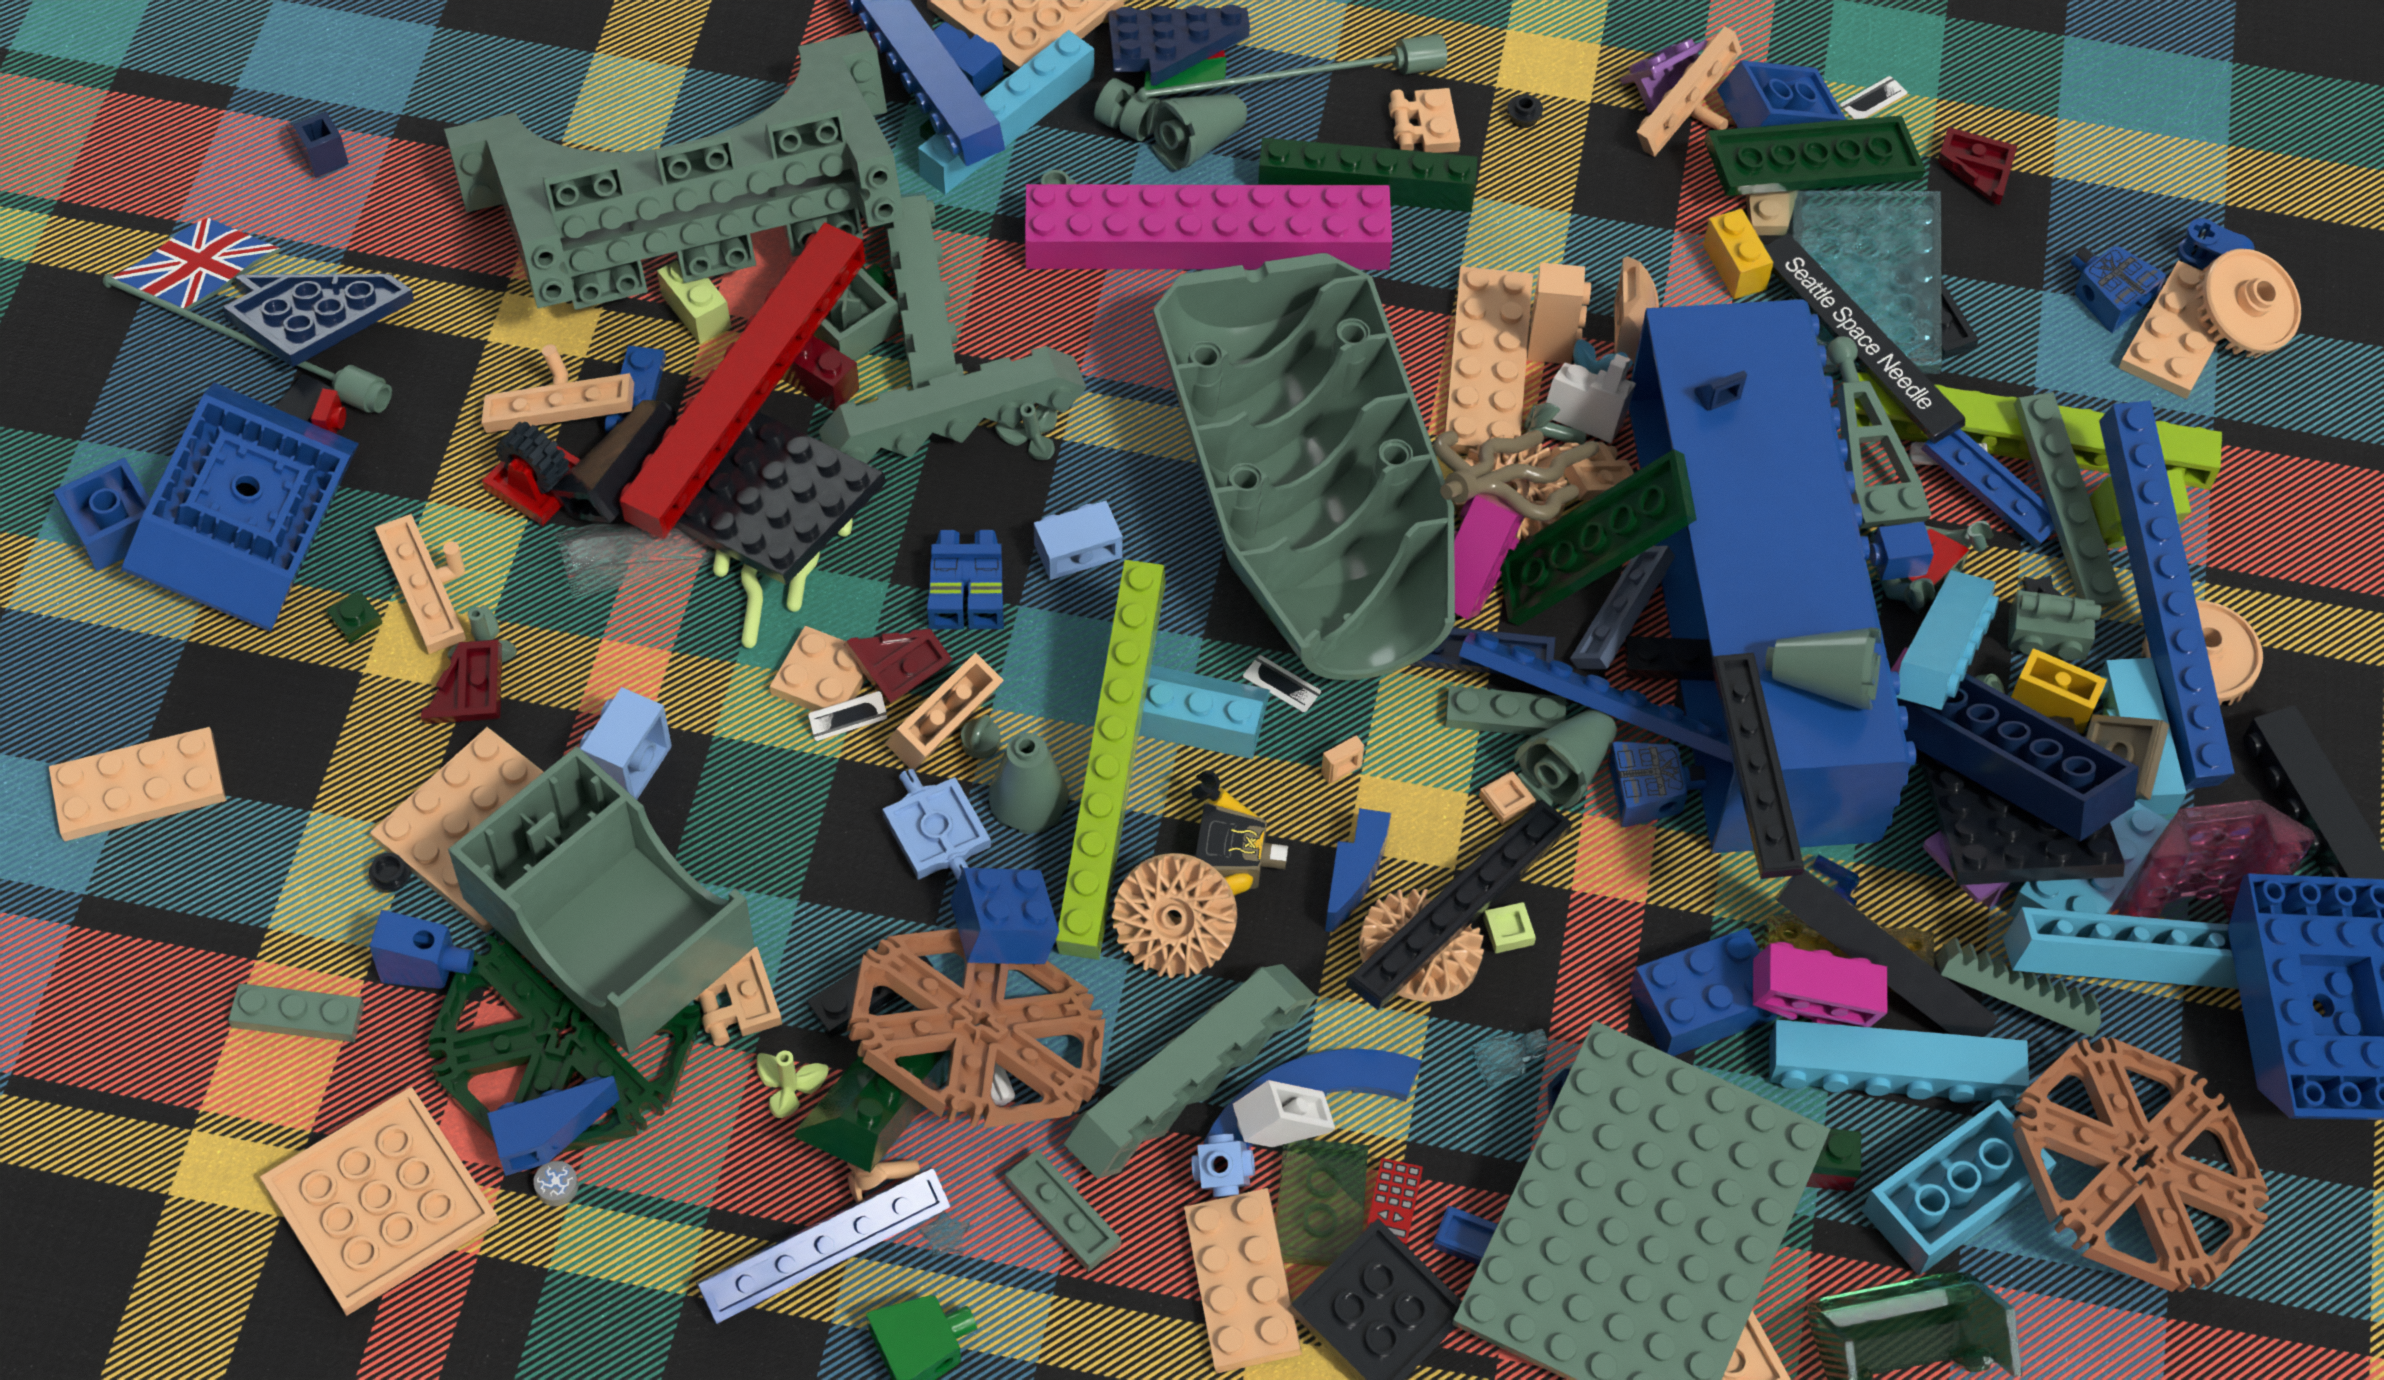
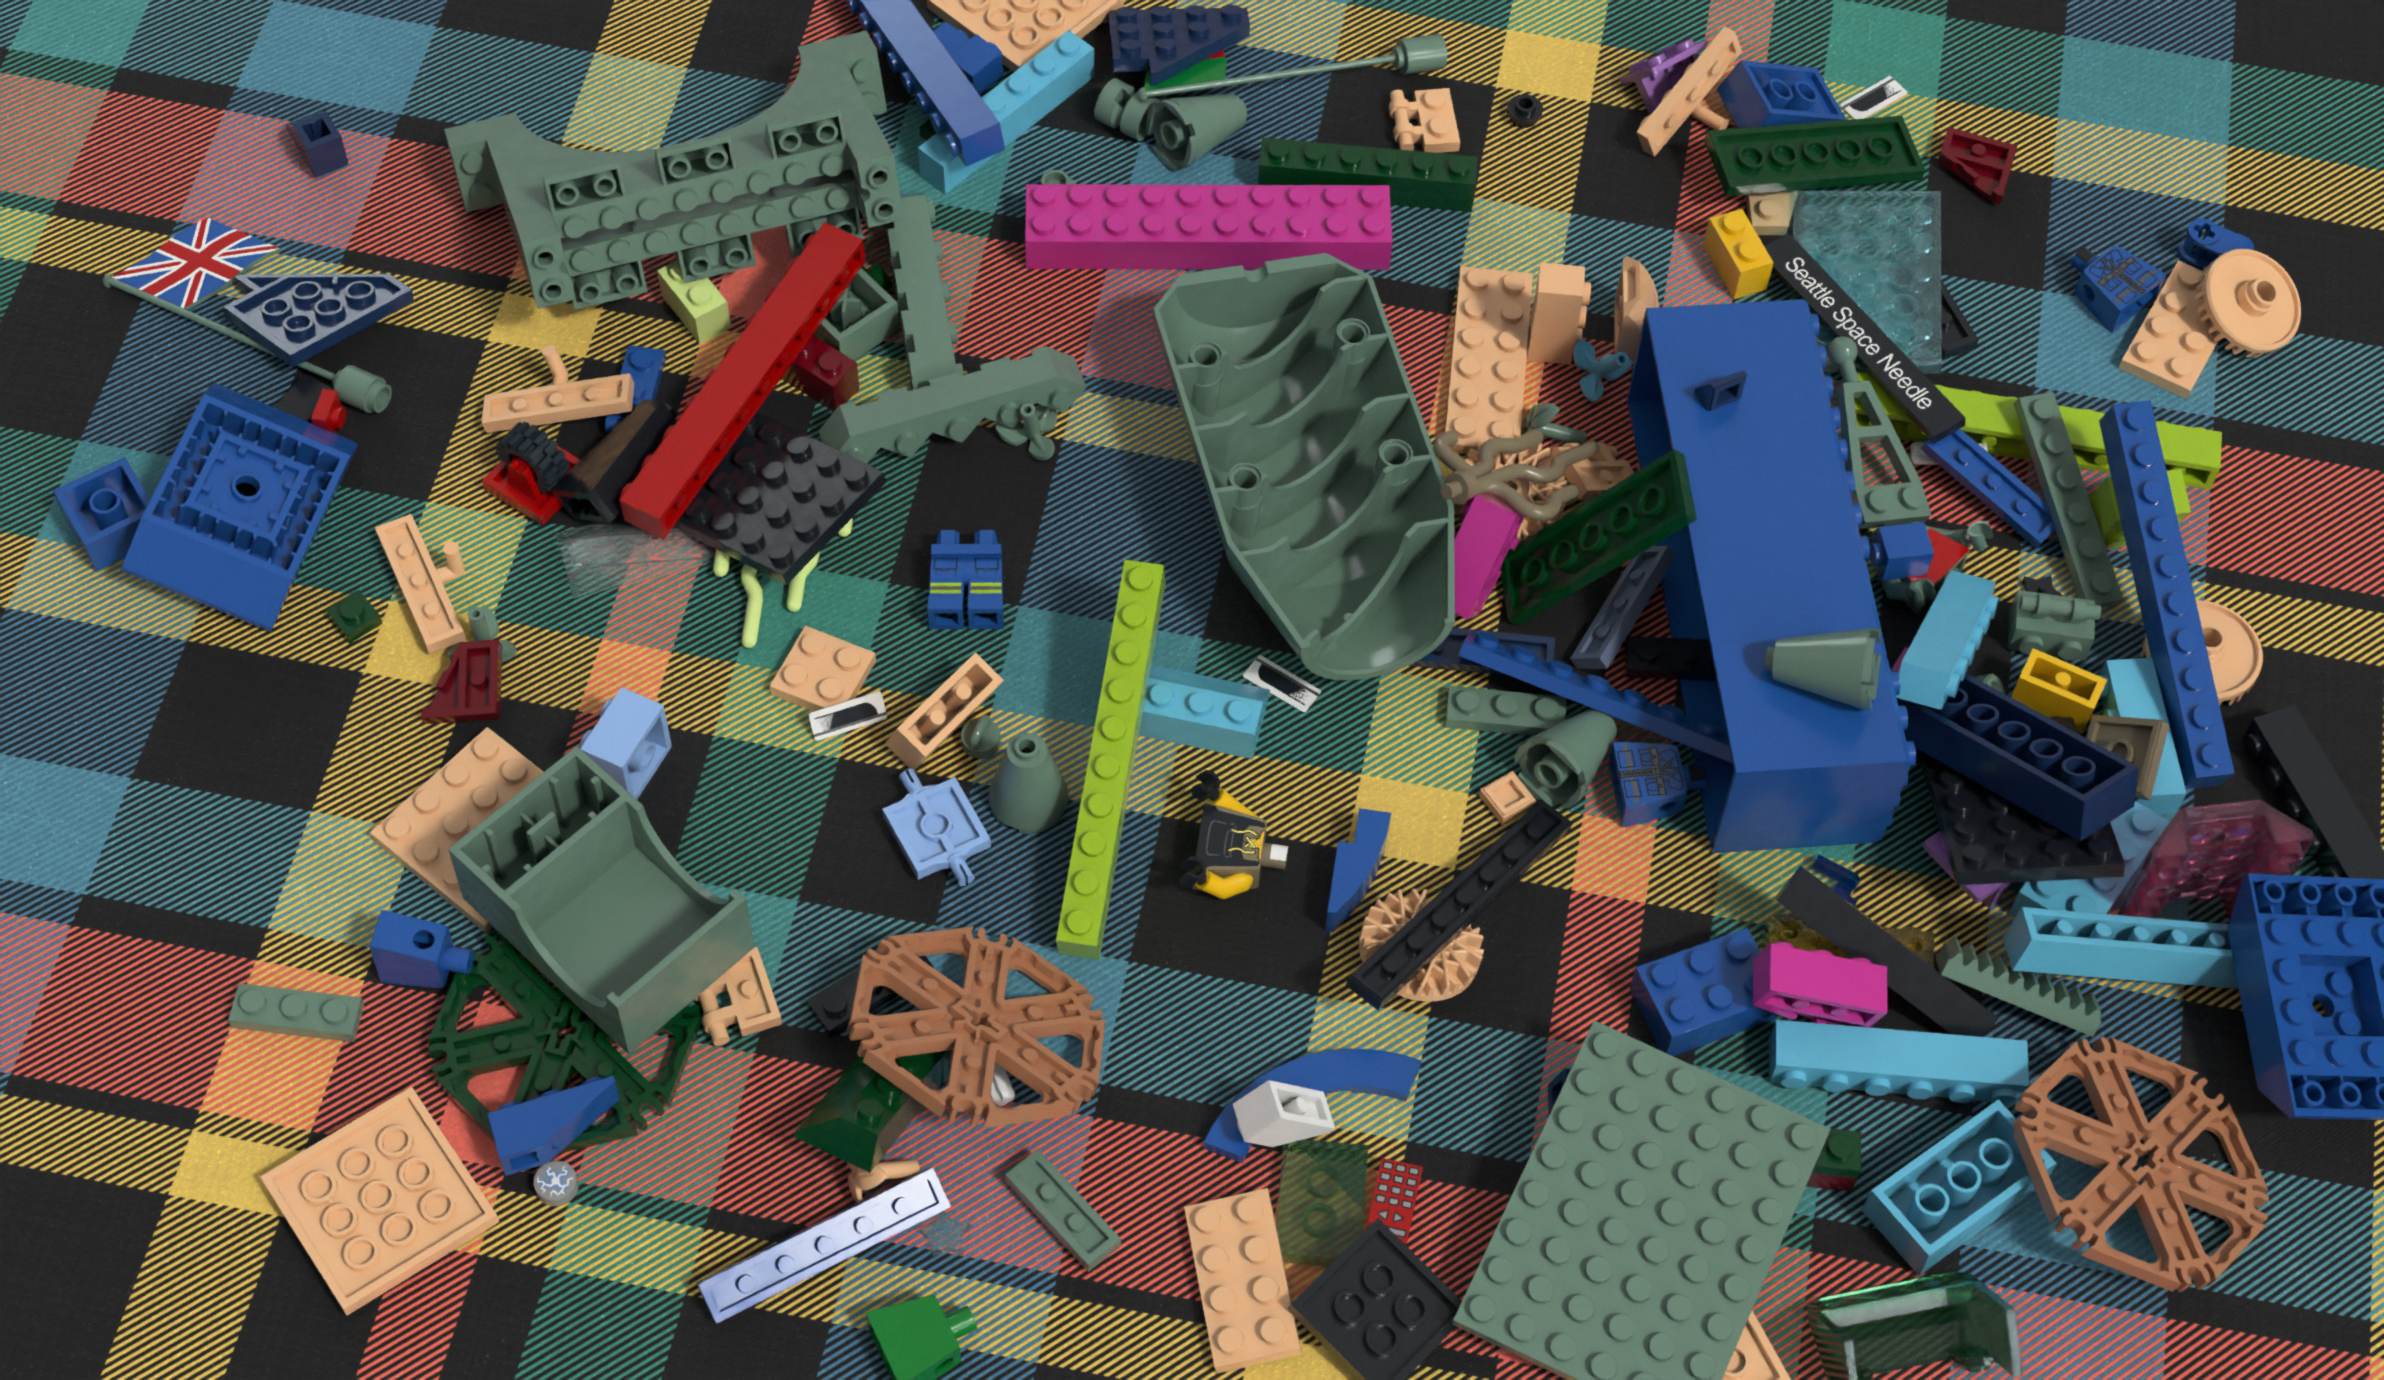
light nougat plate [49,727,226,842] -> none
black plate [369,853,411,893] -> none
yellowish green plant [757,1050,829,1118] -> none
dark red wing [844,628,953,706] -> none
blue brick [950,868,1059,964] -> none
light blue brick [1034,501,1123,580] -> none
sand green brick [1064,964,1317,1179] -> none
light nougat wheel [1112,853,1237,978] -> none
light blue brick [1192,1134,1255,1197] -> none
light nougat tile [1321,735,1364,783] -> none
blue tile [1432,1205,1498,1266] -> none
clear light blue plate [1471,1029,1549,1088] -> none
yellowish green plate [1483,902,1536,953] -> none
white hinge [1546,354,1636,443] -> none
black tile [1711,653,1805,879] -> none

